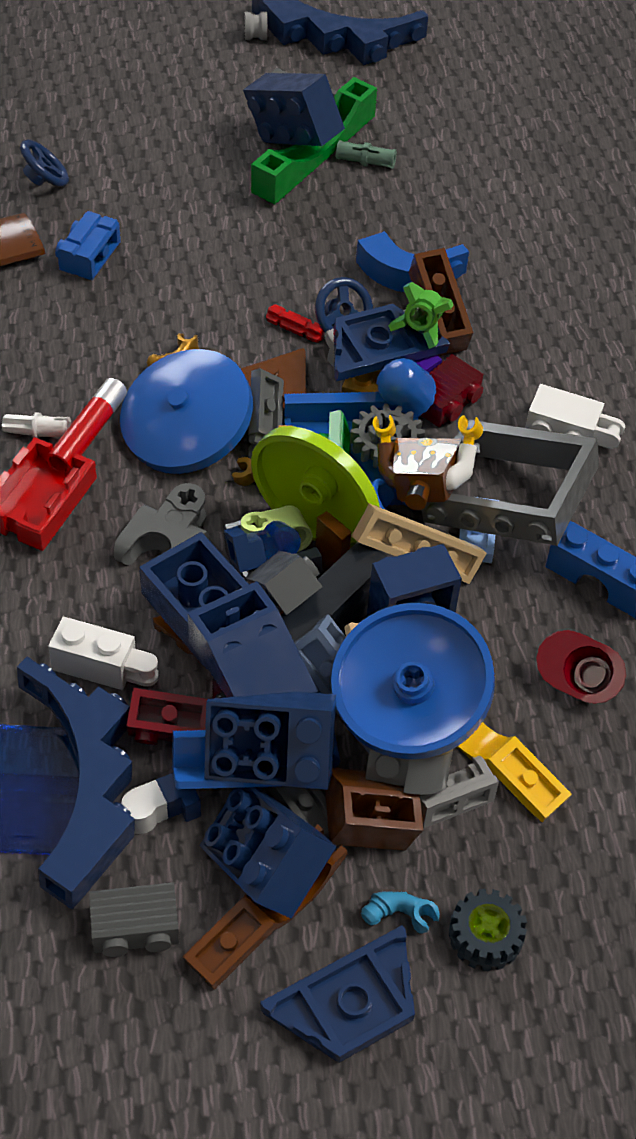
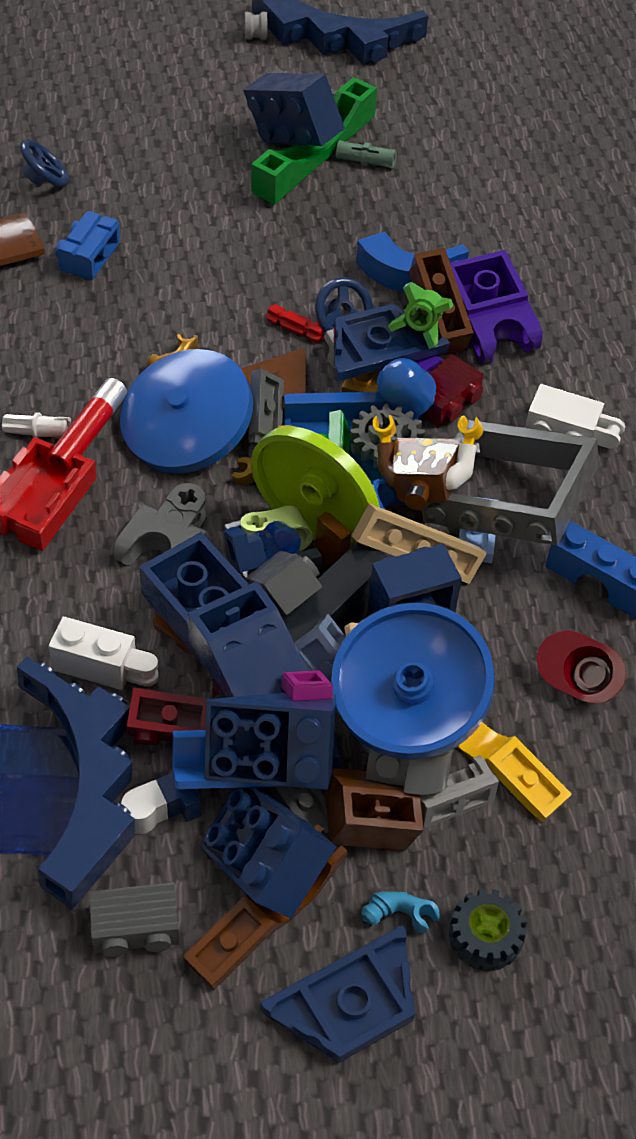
none -> magenta tile [281,670,333,701]
none -> dark purple brick [450,250,543,364]

